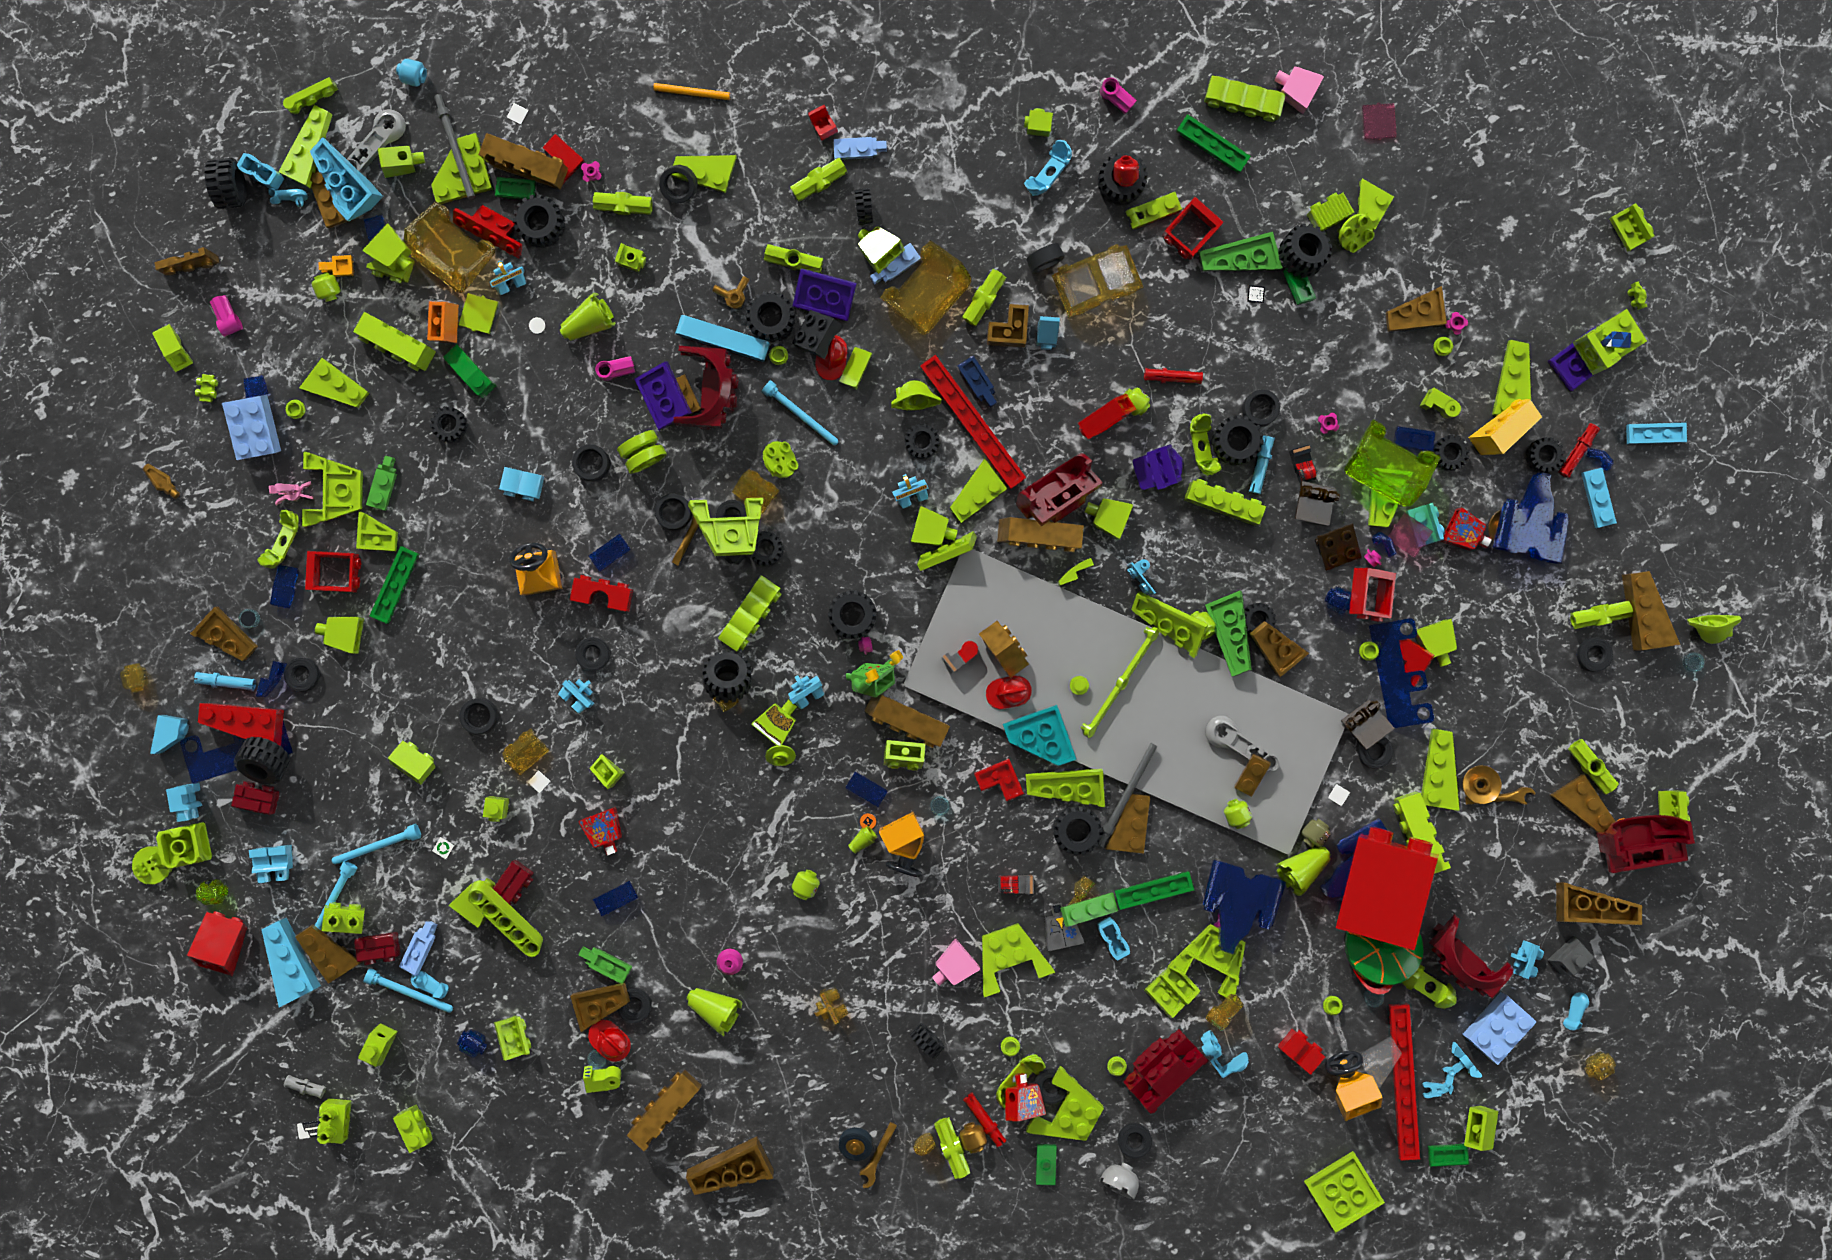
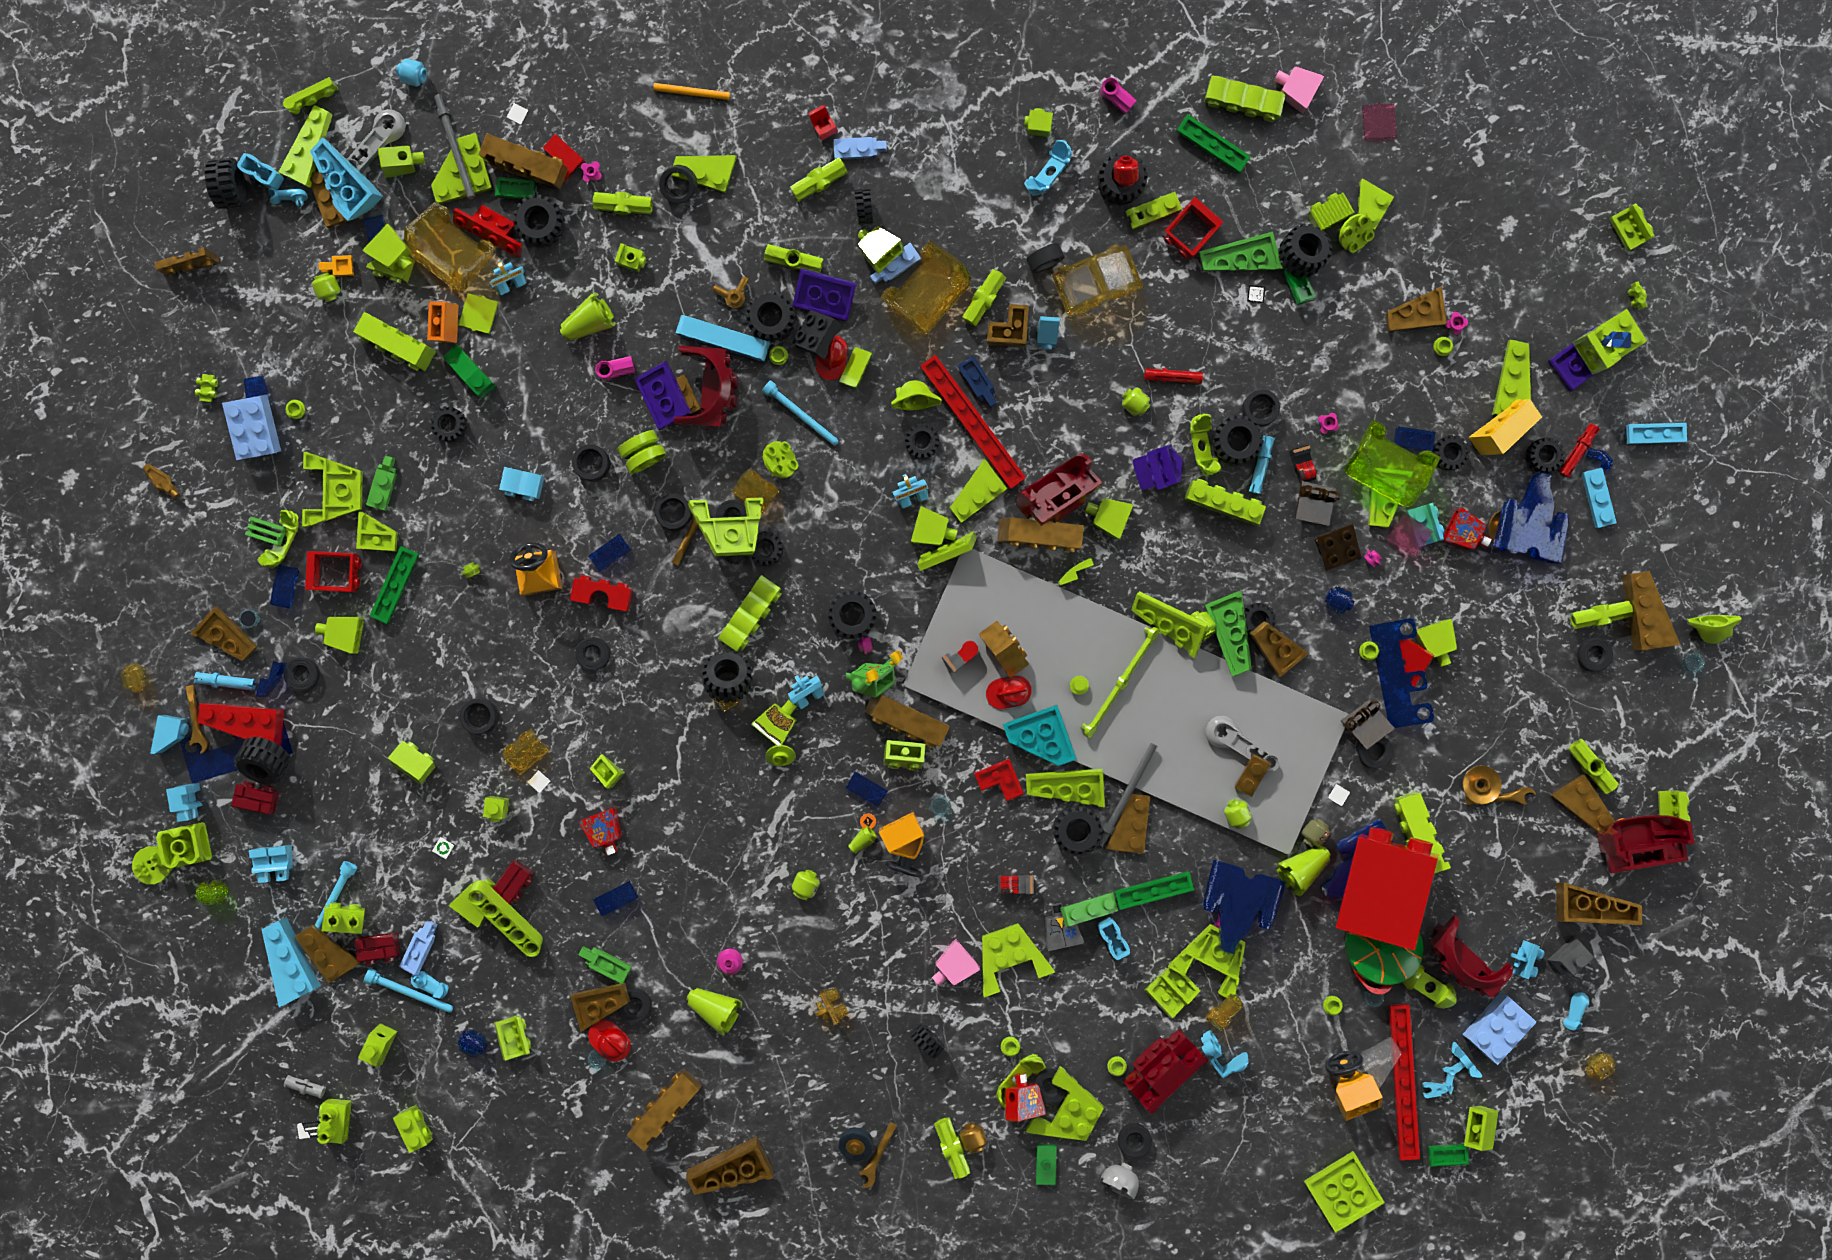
lime slope [153,324,193,372] -> none
red slope [187,911,247,976] -> none
dark pink piece [210,295,243,337] -> none
bright pink piece [269,481,313,505] -> none
lime wing [299,358,369,408] -> none
medium azure piece [332,824,421,864] -> none
white sticker [529,317,545,334] -> none
medium azure hips [558,679,594,713] -> none
lime leg [583,1066,621,1093] -> none
clear yellow piece [913,1133,936,1156] -> none
red pin [963,1092,1007,1148] -> none
clear yellow piece [1067,876,1096,906] -> none
red window [1078,393,1137,439] -> none
medium azure hinge [1127,559,1156,595] -> none
red brick [1278,1029,1325,1075] -> none
red window [1349,568,1396,622] -> none
clear blue arm [1372,532,1397,557] -> none
lime leg [1420,388,1461,419] -> none
lime wing [1421,729,1460,811] -> none
none -> pearl gold piece [186,685,210,754]
none -> bright green tile [245,517,287,546]
none -> lime plate [461,562,480,578]

